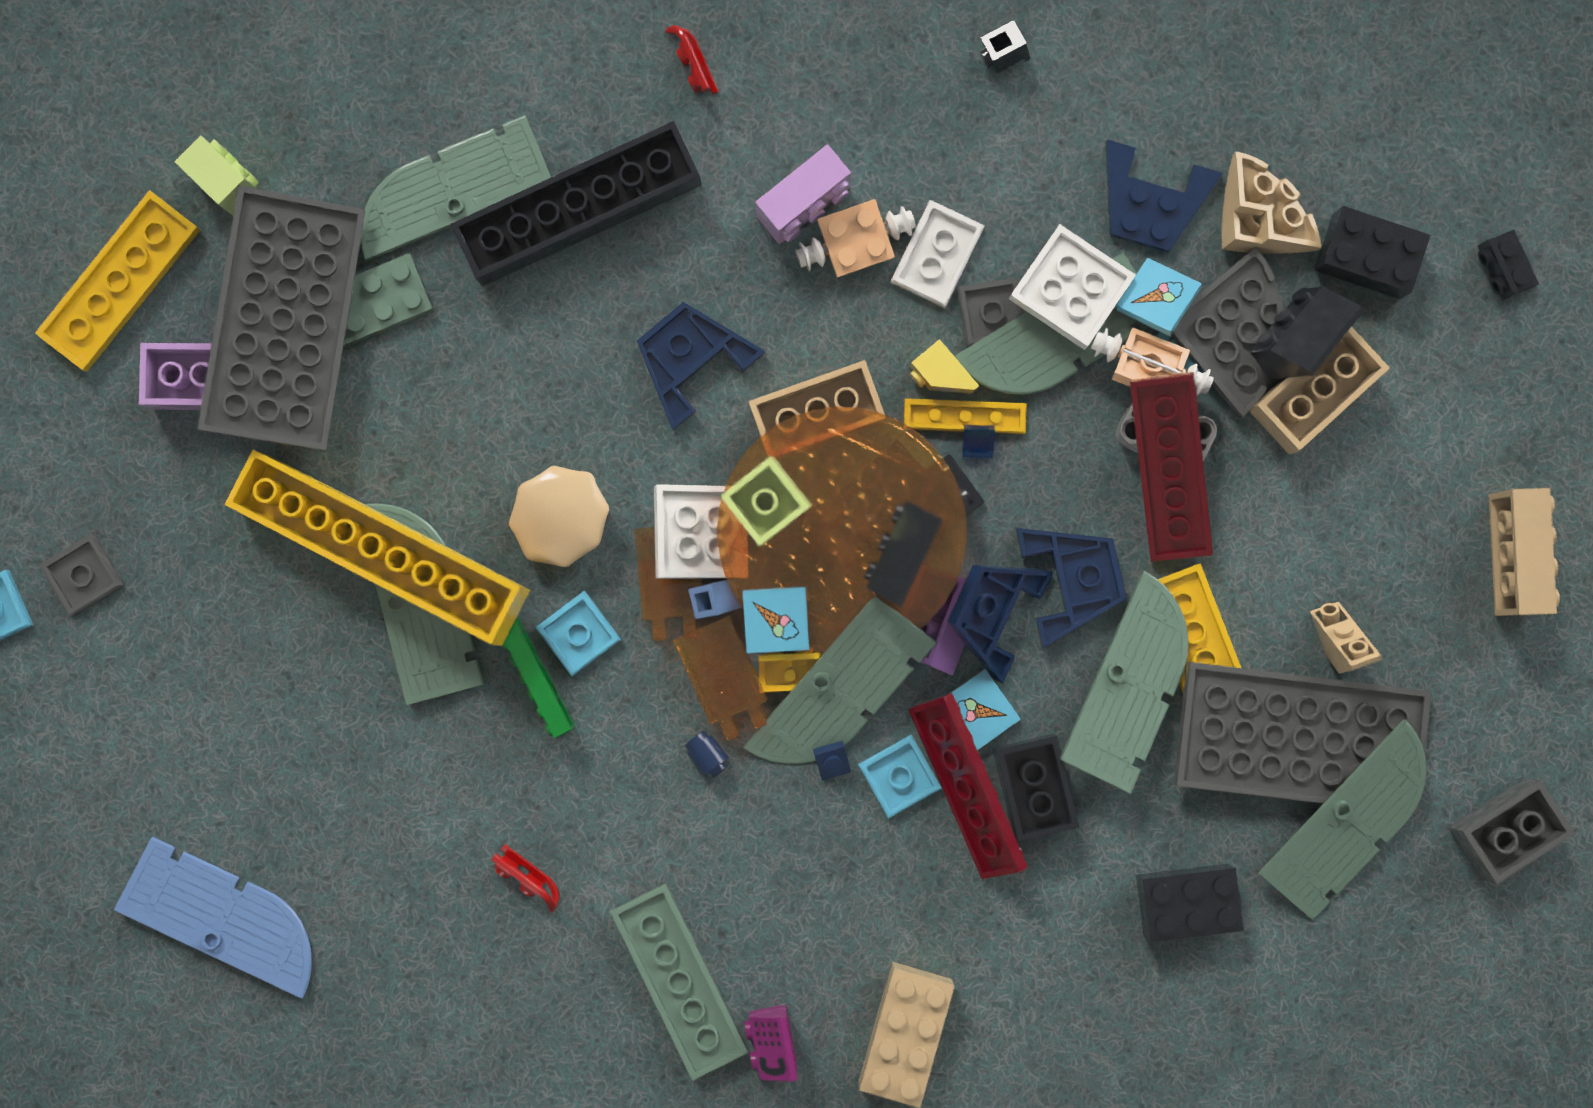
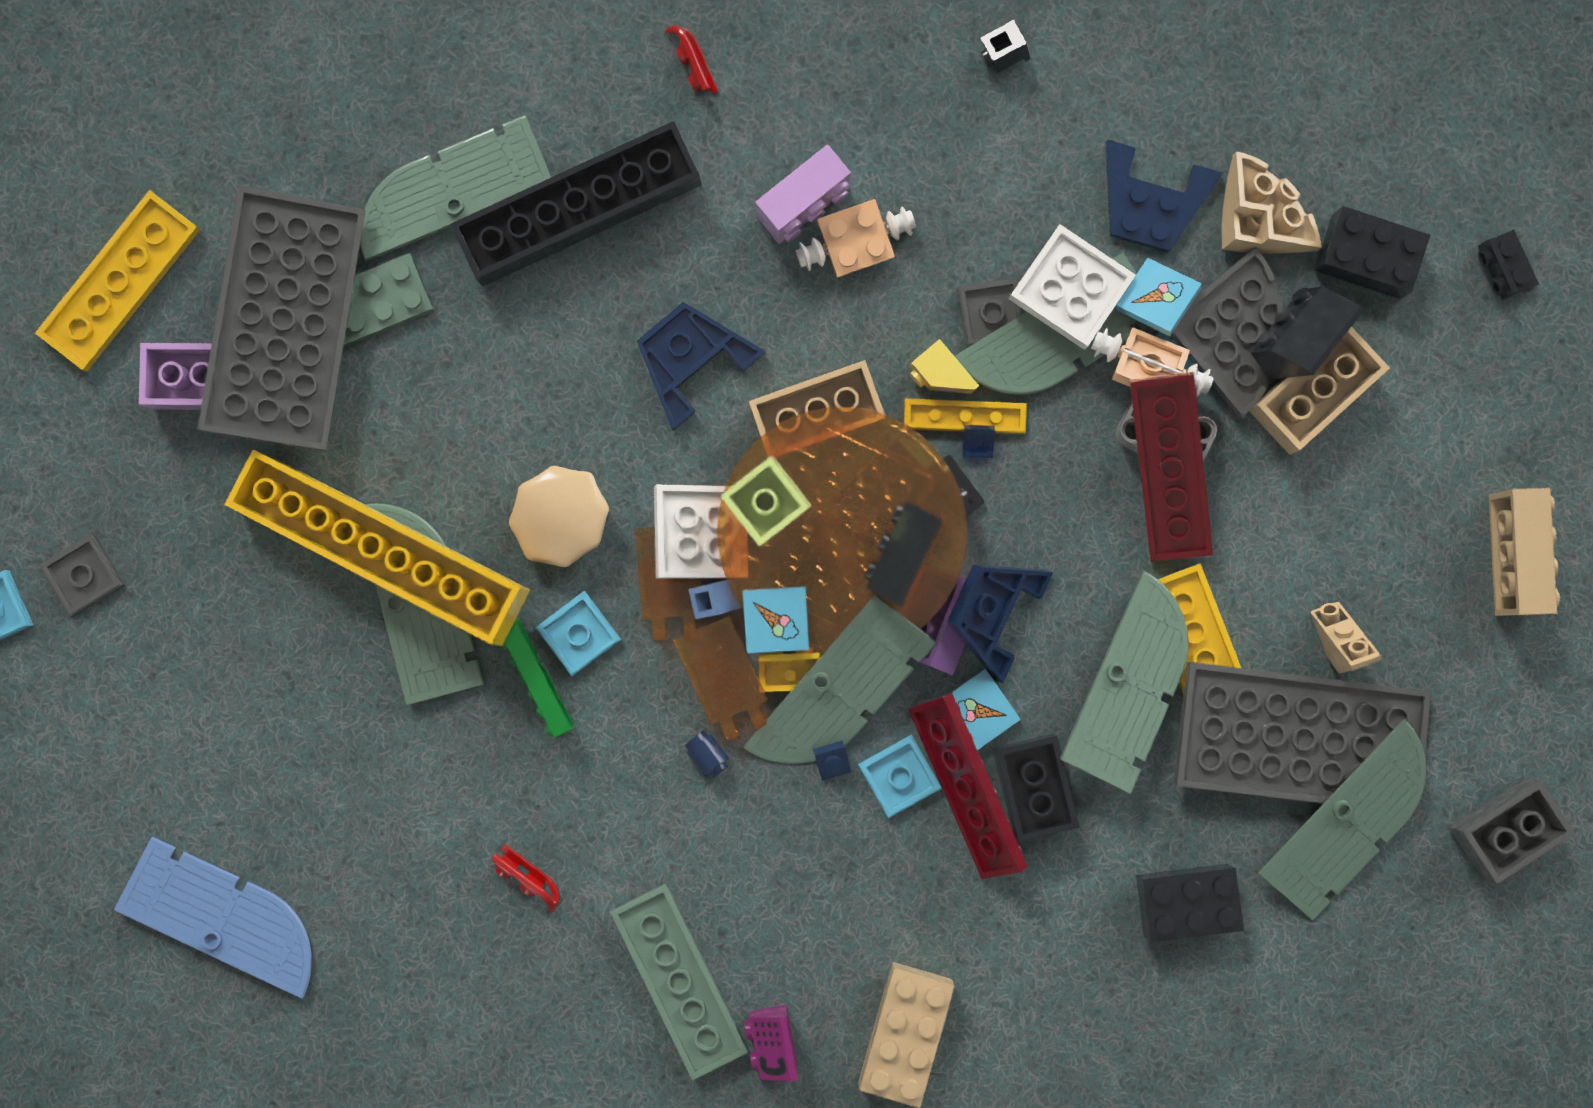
yellowish green brick [174,136,259,216] -> none
white tile [891,200,984,308] -> none
dark blue wing [1015,528,1127,648] -> none

